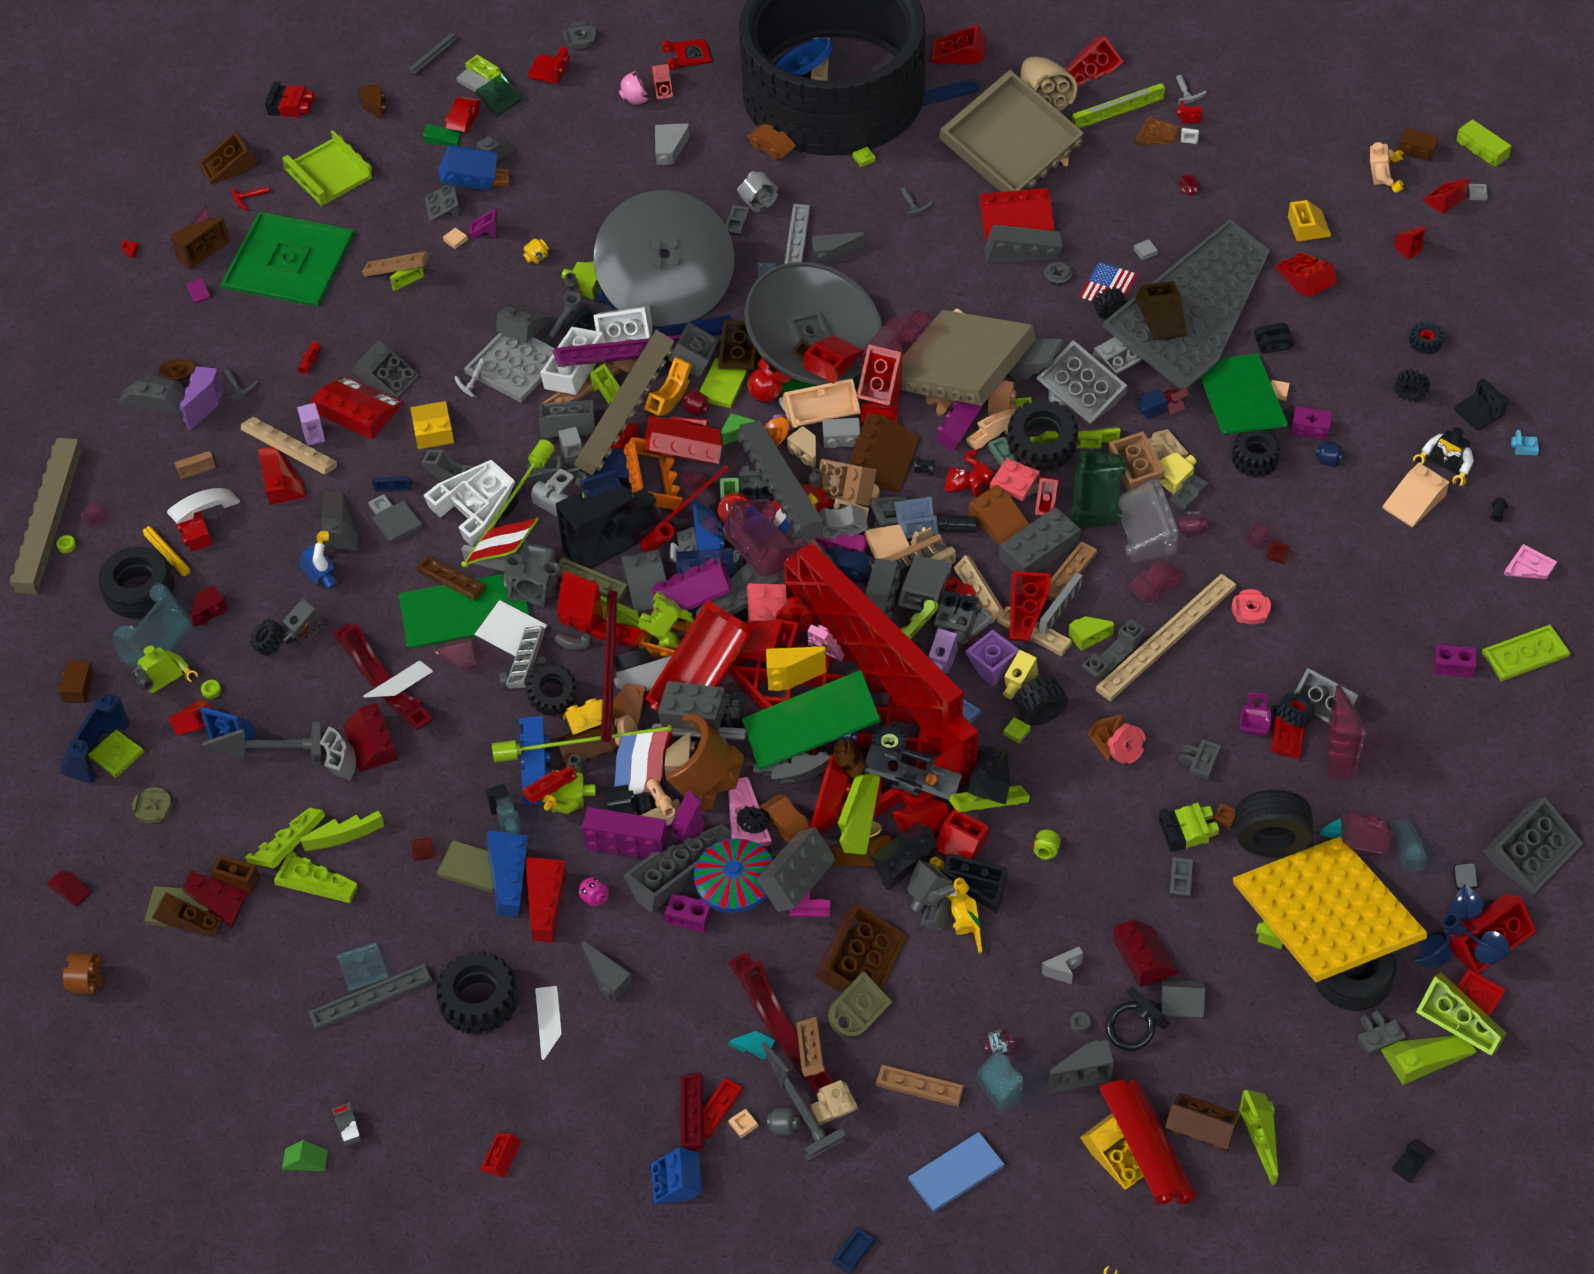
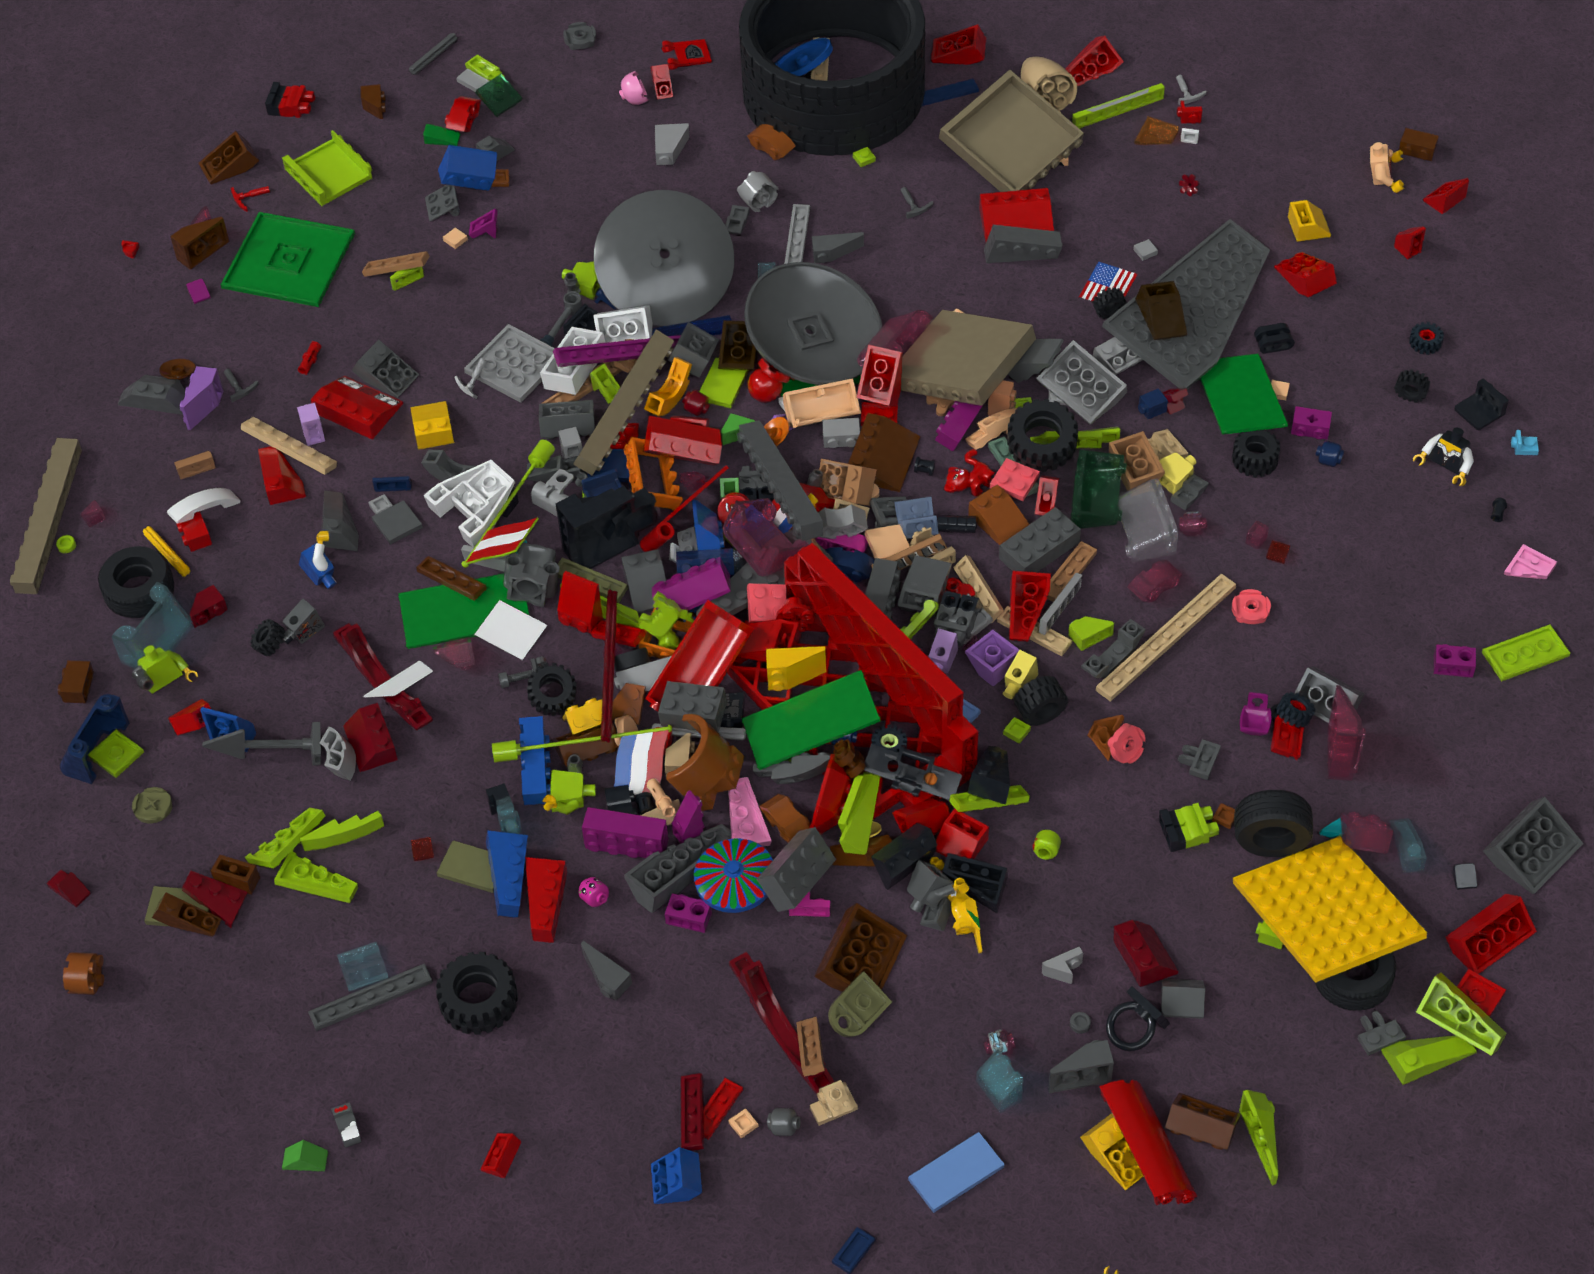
lime tile [201,680,221,699] -> none
dark grey slope [496,304,554,343] -> none
light grey tile [506,626,545,689] -> none
red hinge [522,765,577,804] -> none
yellow head [523,238,549,264] -> none
red bracket [528,46,570,84] -> none
white sticker [535,986,562,1060] -> none
dark grey arm [554,633,592,651] -> none
teal slope [728,1031,775,1060] -> none
black gear [737,805,769,834] -> none
dark grey piece [761,1042,846,1162] -> none
tan slope [787,426,816,469] -> none
dark brown slope [791,338,812,362] -> none
red slope [804,335,864,384] -> none
bright pink wing [808,624,845,661] -> none
medium nougat tile [876,1065,964,1107] -> none
dark grey gear [1044,262,1072,285] -> none
dark grey slope [1169,857,1193,897] -> none
light nougat slope [1382,463,1449,528] -> none
black slope [1392,1139,1435,1183] -> none
dark blue plant [1414,884,1510,967] -> none
lime brick [1456,119,1511,167] -> none
light grey tile [1468,184,1488,200] -> none

